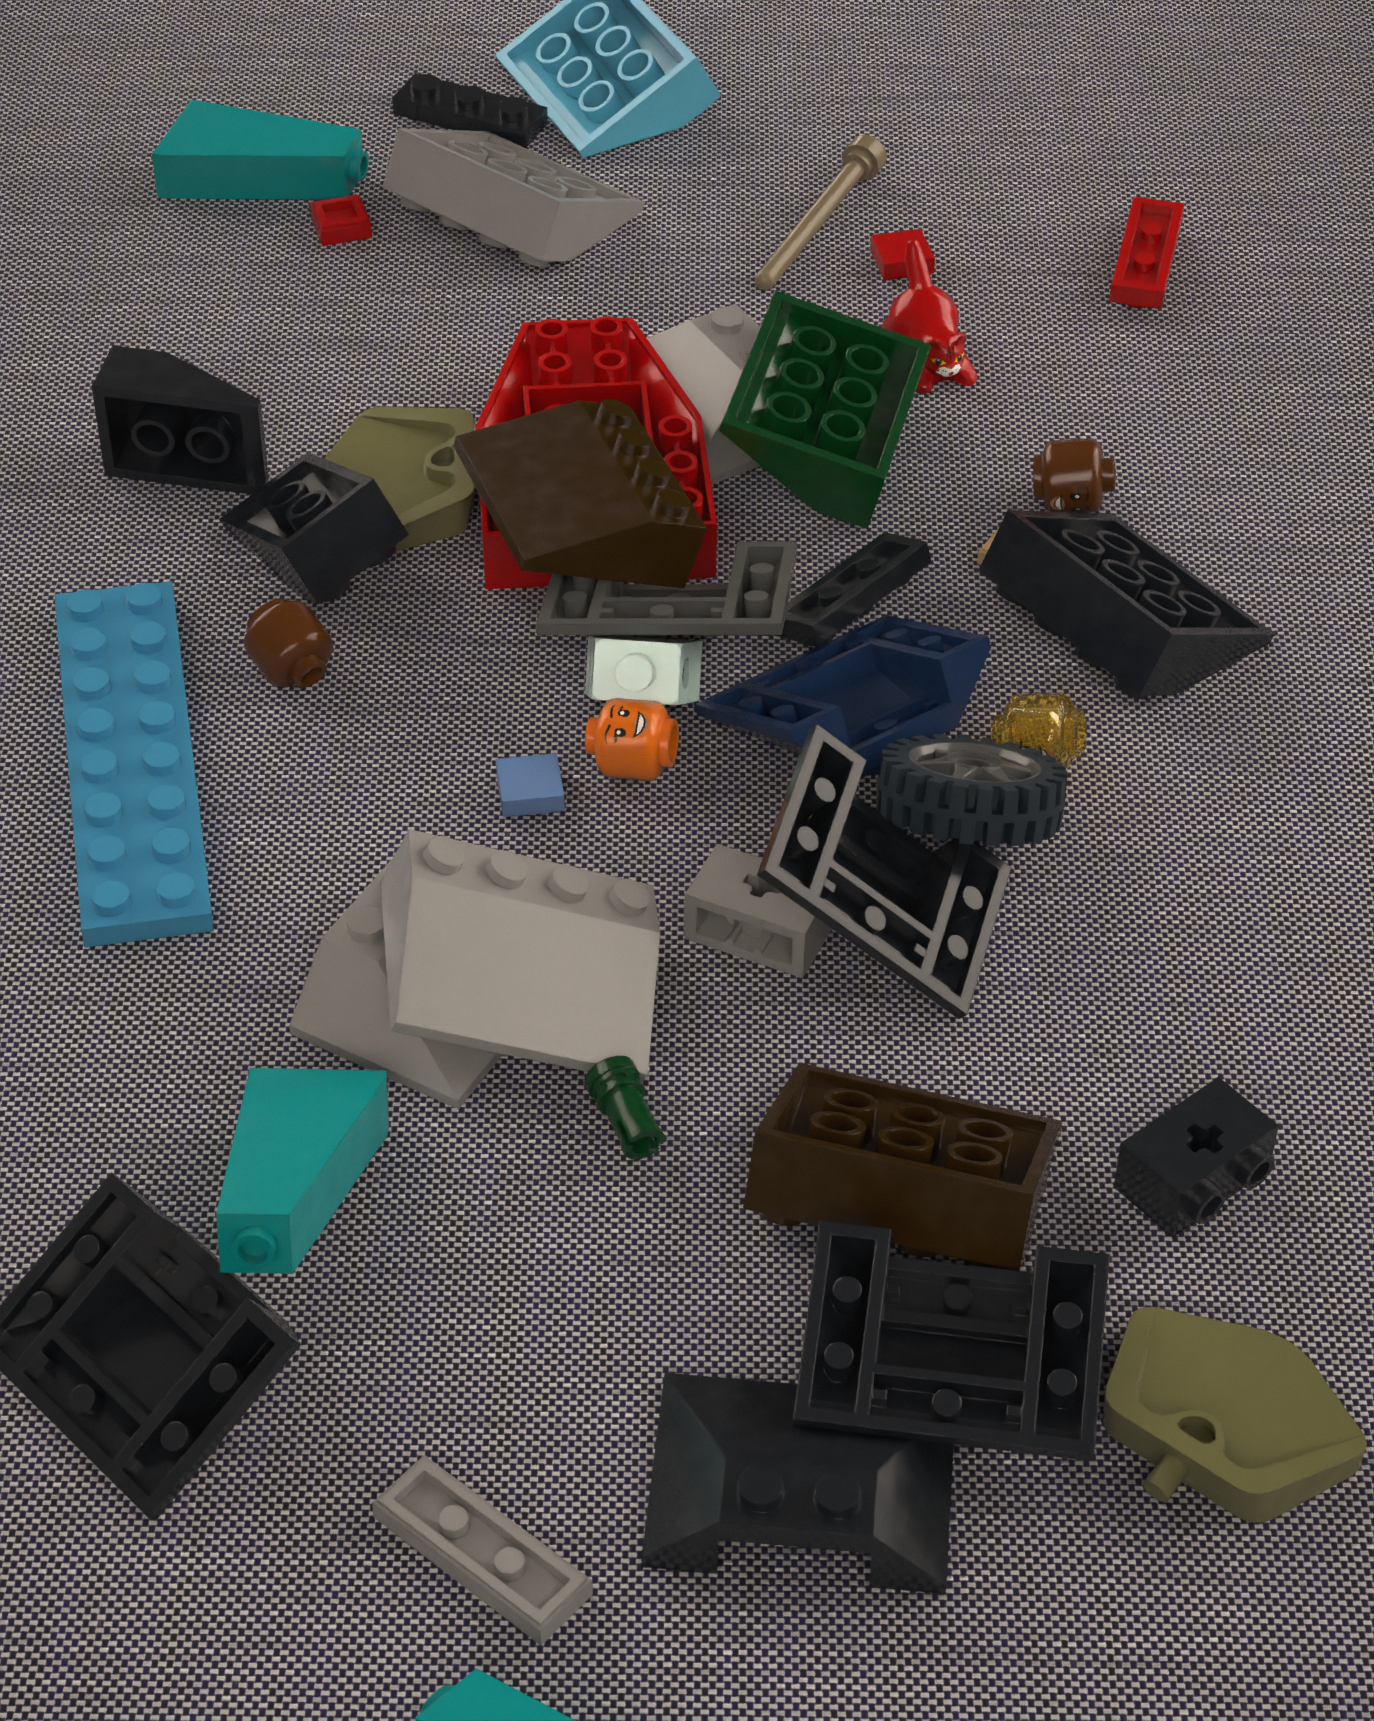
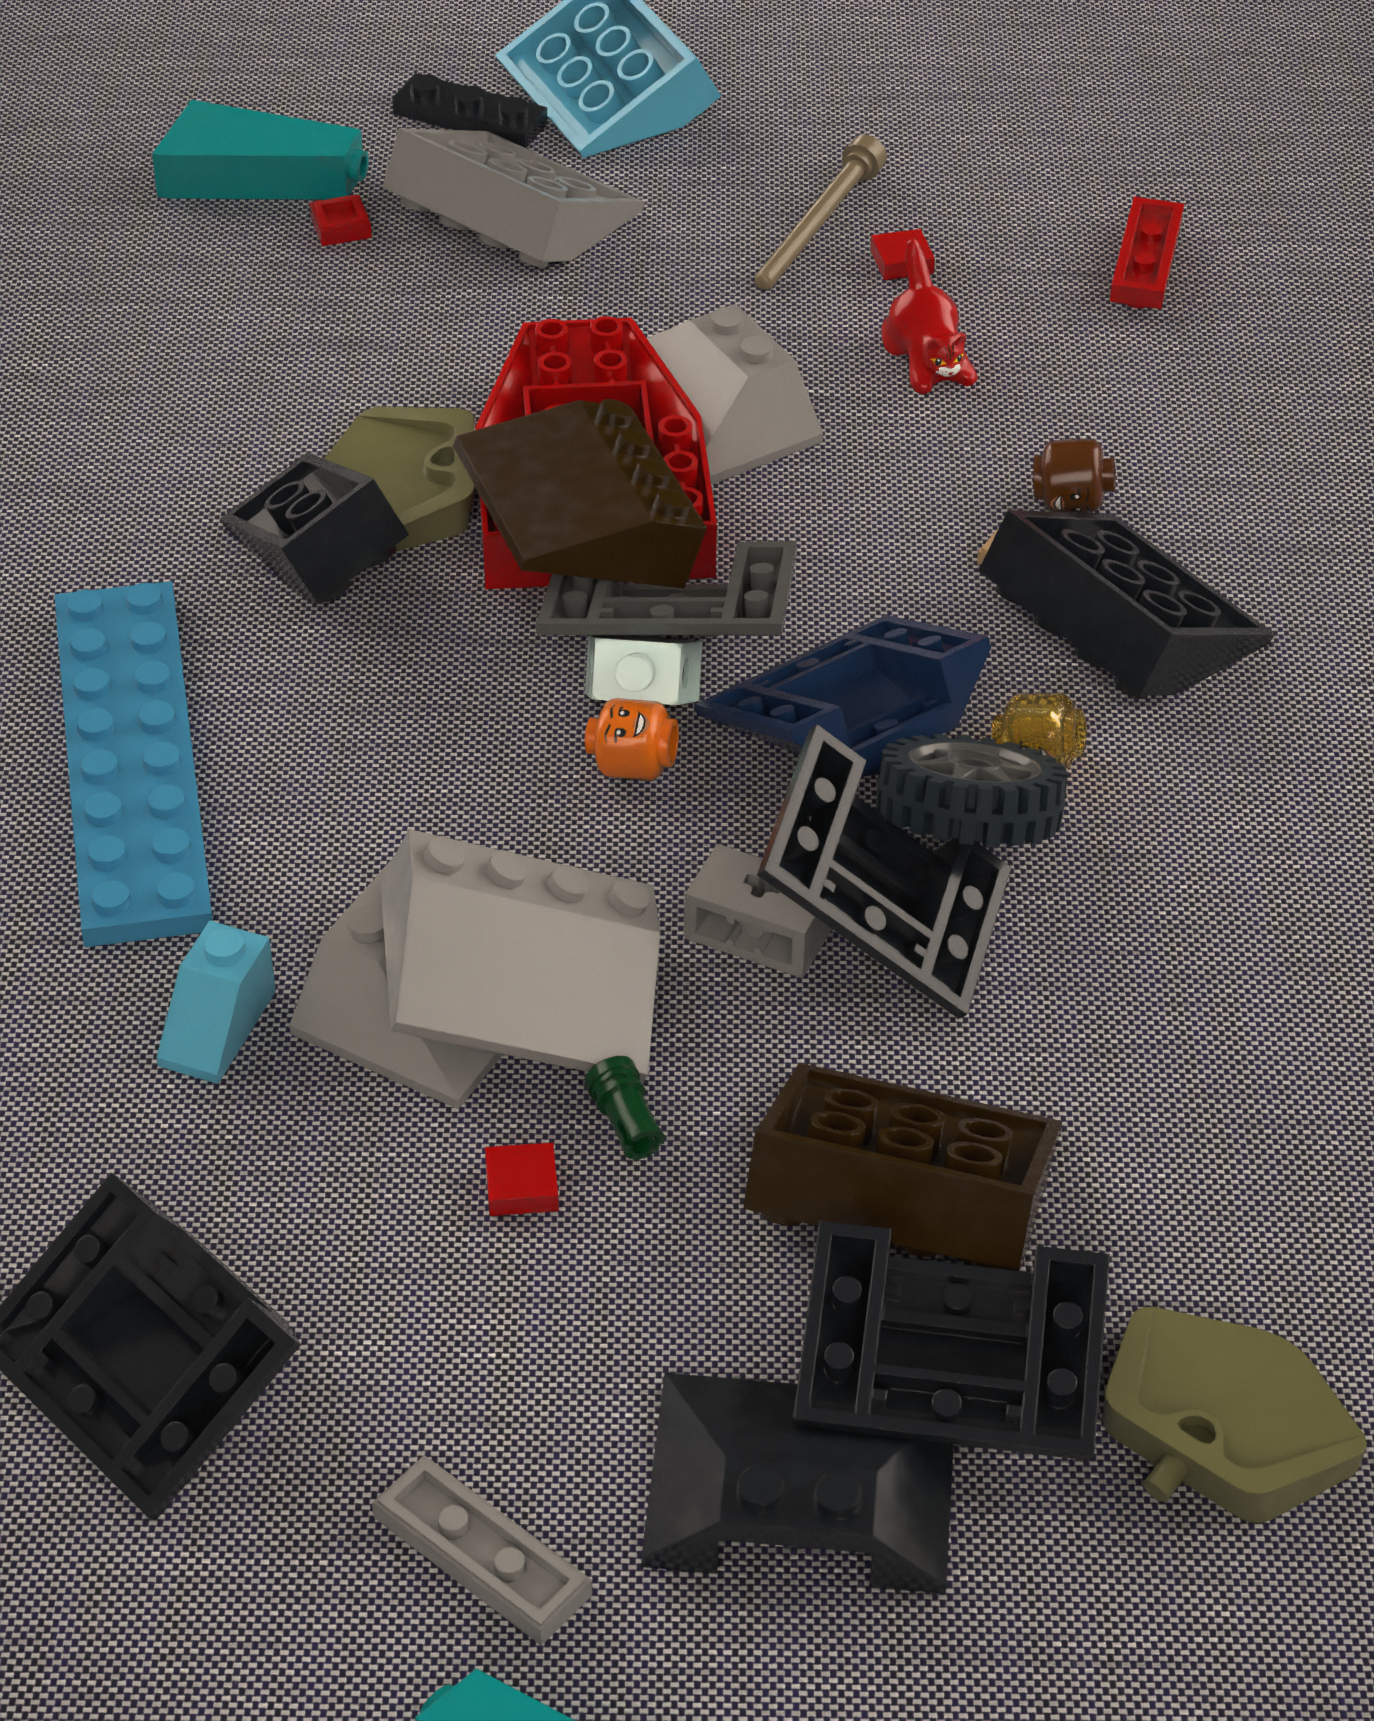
black slope [92,345,269,495] -> none
teal slope [216,1068,389,1274] -> none
reddish brown head [244,599,333,688] -> none
medium blue tile [496,753,565,817] -> none
dark green slope [719,291,931,529] -> none
black plate [775,532,931,647] -> none
black brick [1114,1077,1279,1238] -> none
none -> medium azure slope [156,920,276,1084]
none -> red tile [485,1142,559,1216]

